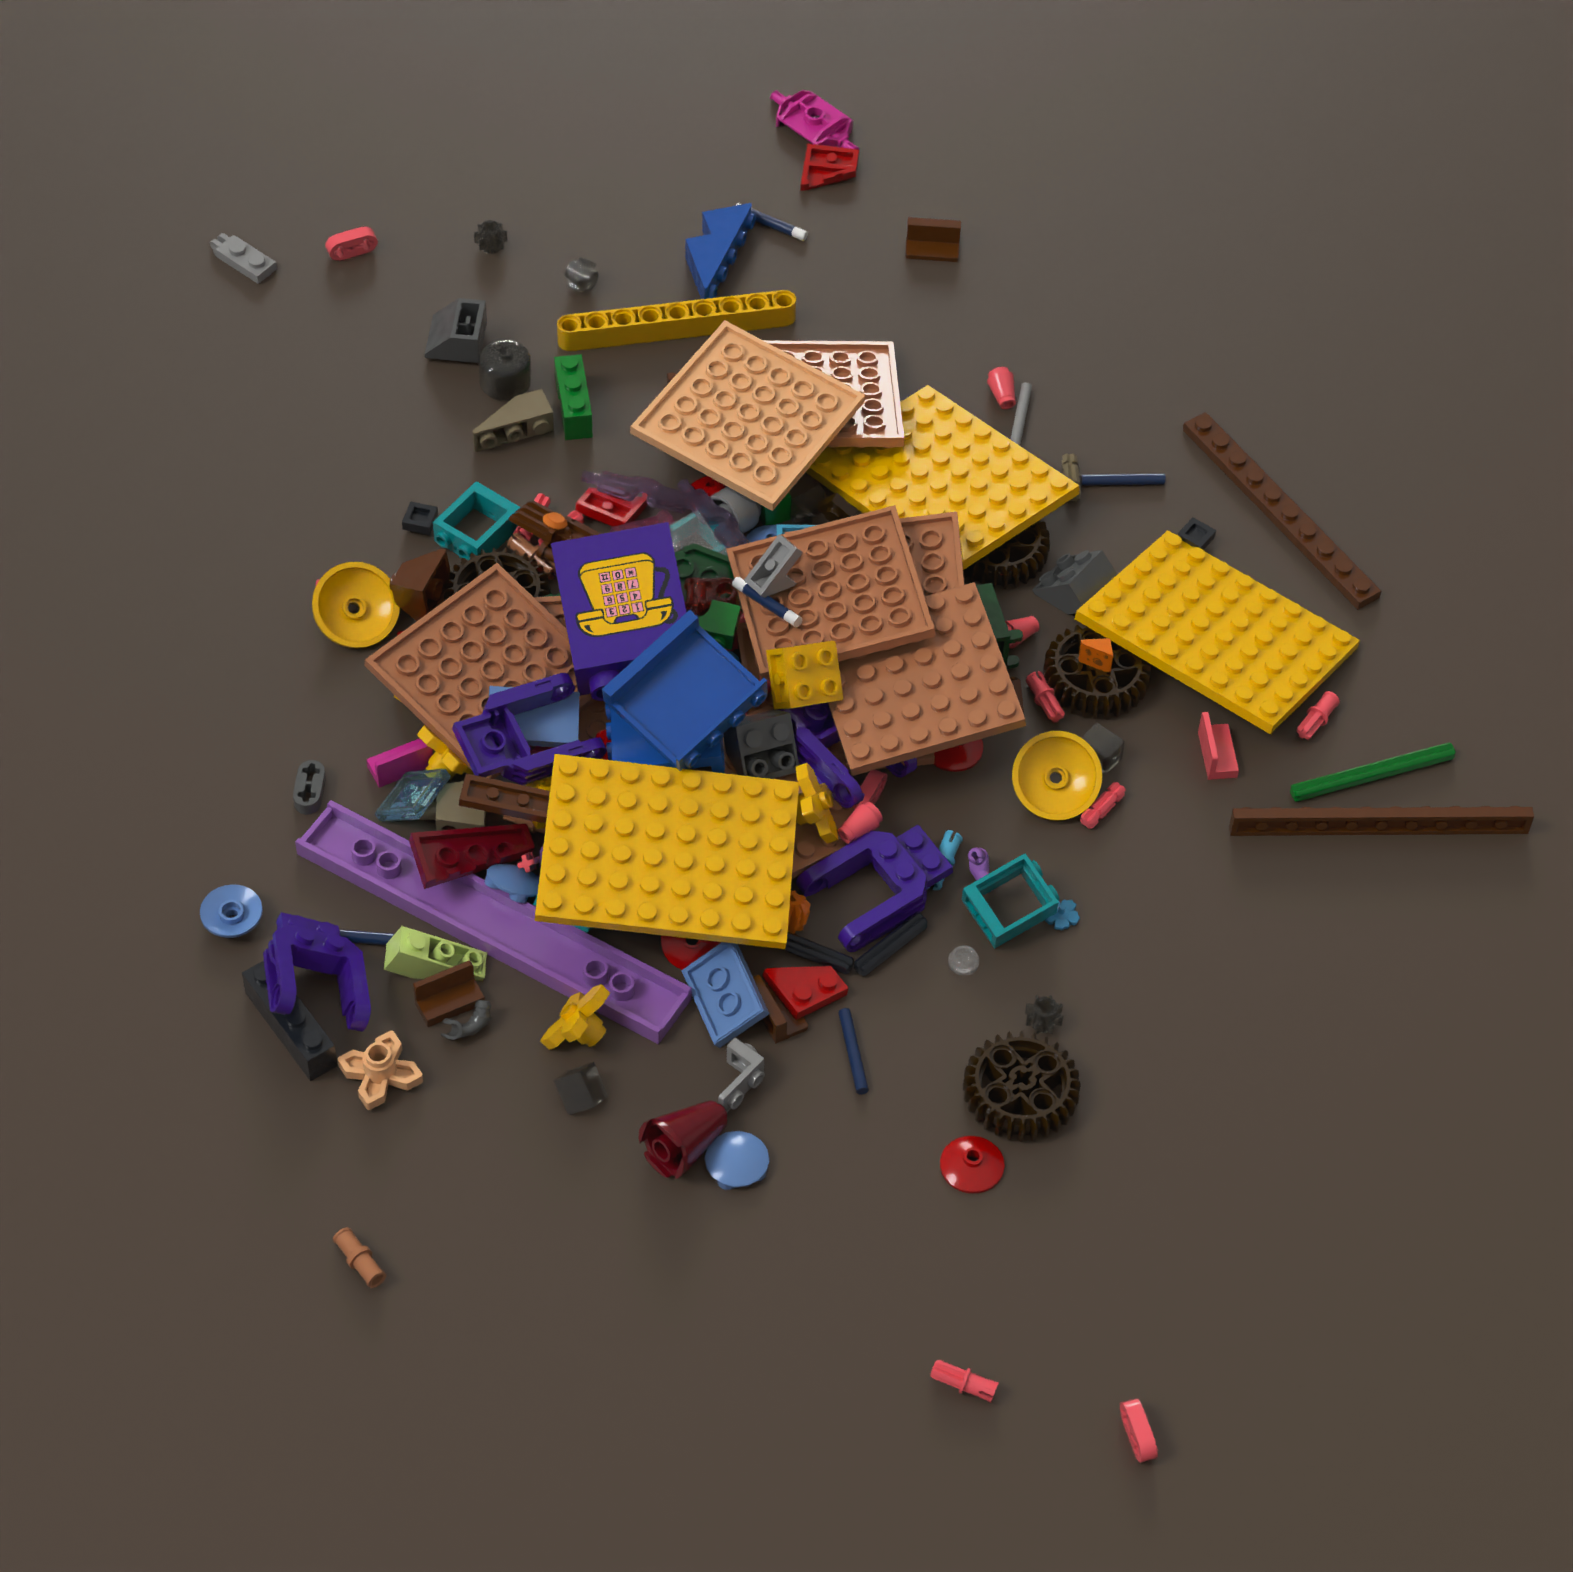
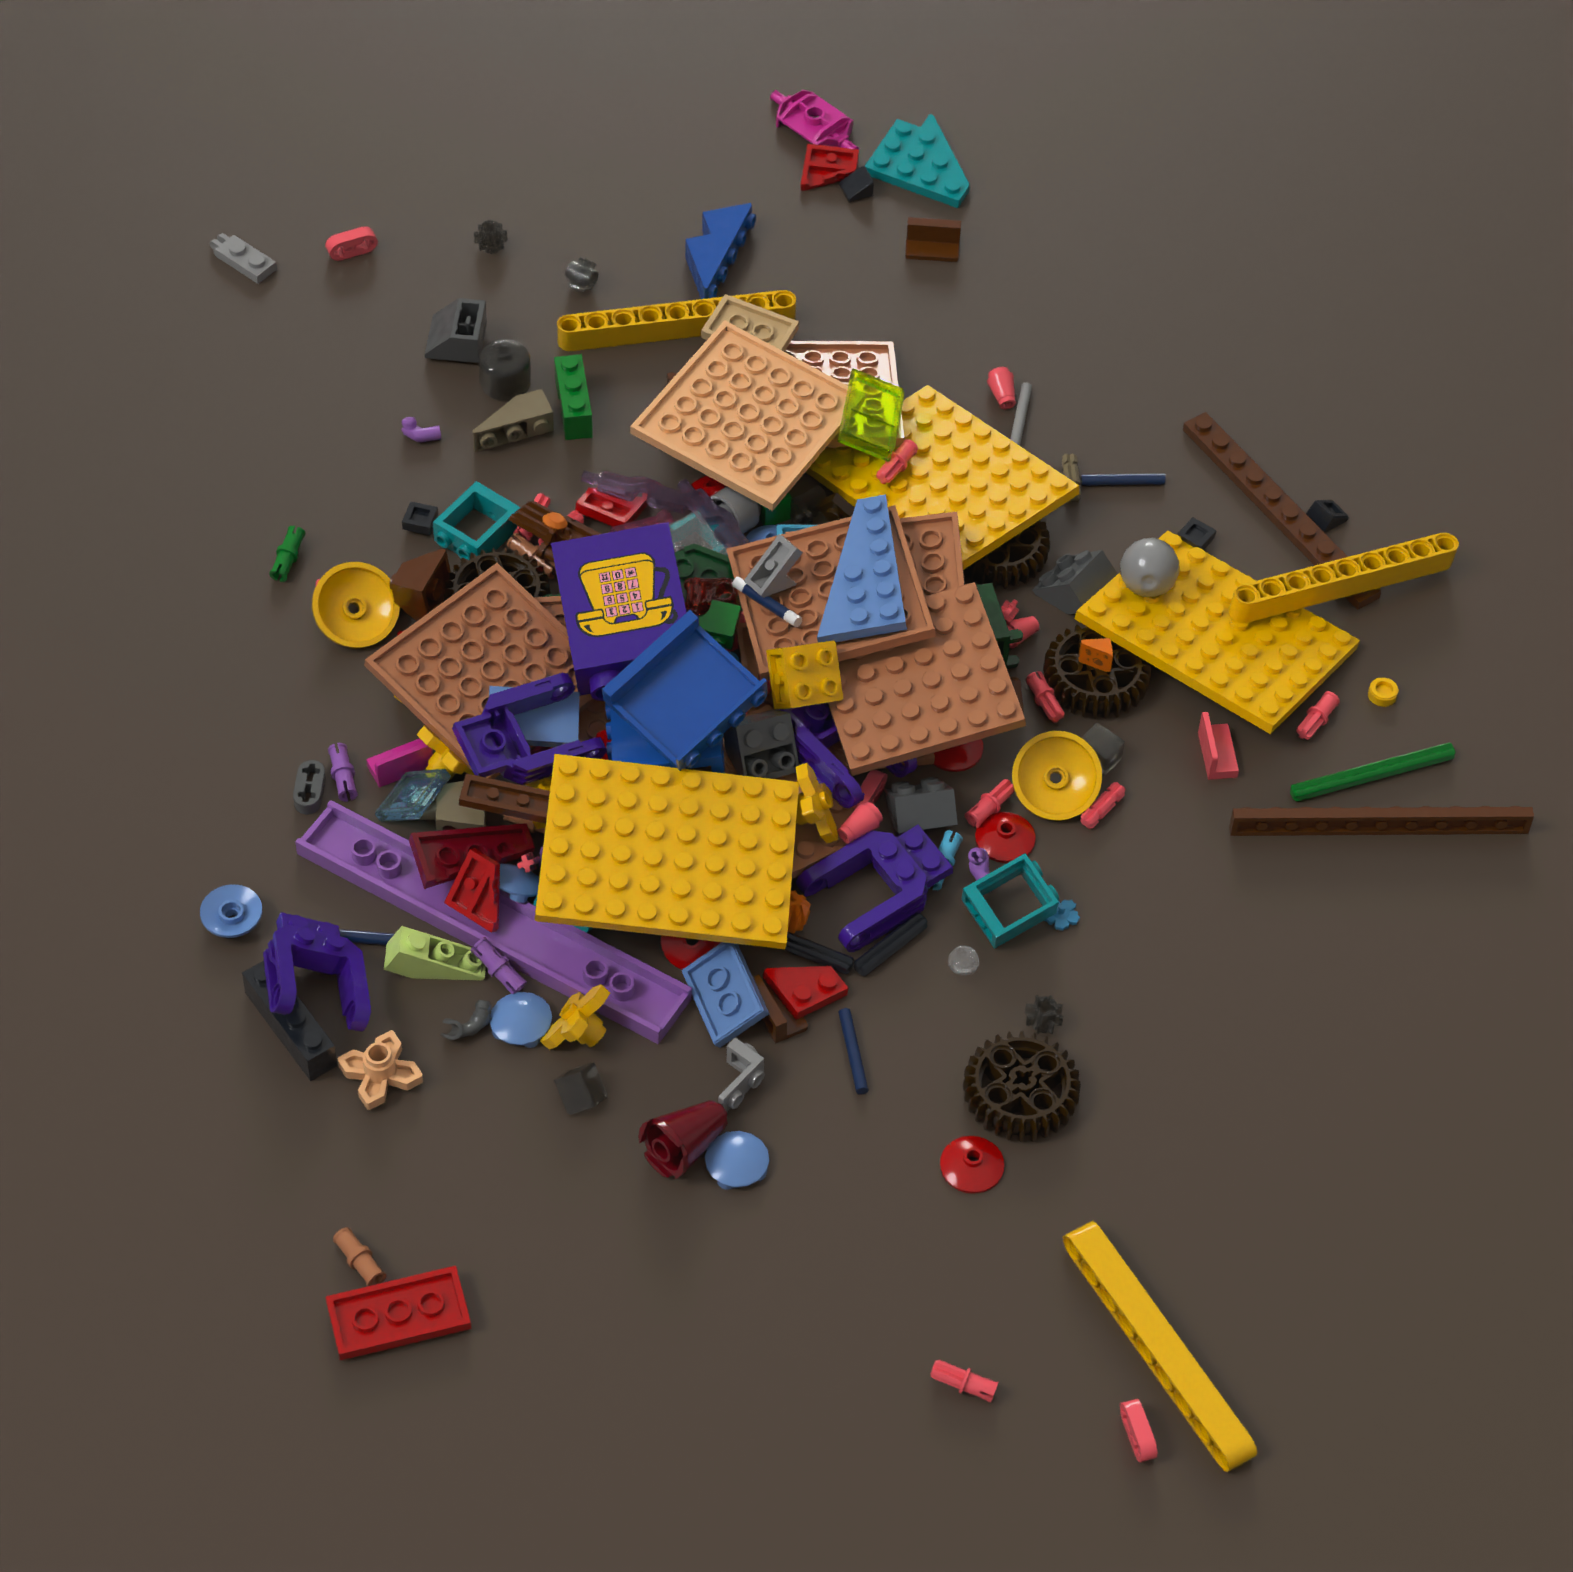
reddish brown panel [413,961,485,1027] -> none
dark blue bar [736,203,808,241] -> none
none -> green pin [269,525,306,582]
none -> red plate [325,1265,472,1361]
none -> medium lavender pin [328,743,358,802]
none -> medium lavender arm [401,417,441,443]
none -> red wing [444,849,500,933]
none -> medium lavender pin [470,937,527,994]
none -> medium blue dish [490,992,552,1048]
none -> tan plate [701,294,799,351]
none -> medium blue wing [817,494,907,643]
none -> clear neon green piece [837,368,905,462]
none -> black slope [839,166,874,202]
none -> teal wing [865,114,970,208]
none -> coral axle [876,439,918,484]
none -> dark grey slope [884,777,958,833]
none -> coral axle [965,779,1014,828]
none -> red dish [975,812,1036,863]
none -> coral axle [1001,599,1019,623]
none -> yellow beam [1063,1221,1257,1472]
none -> light grey piece [1120,538,1180,597]
none -> yellow beam [1228,533,1459,623]
none -> black slope [1306,500,1349,533]
none -> yellow tile [1368,678,1399,707]

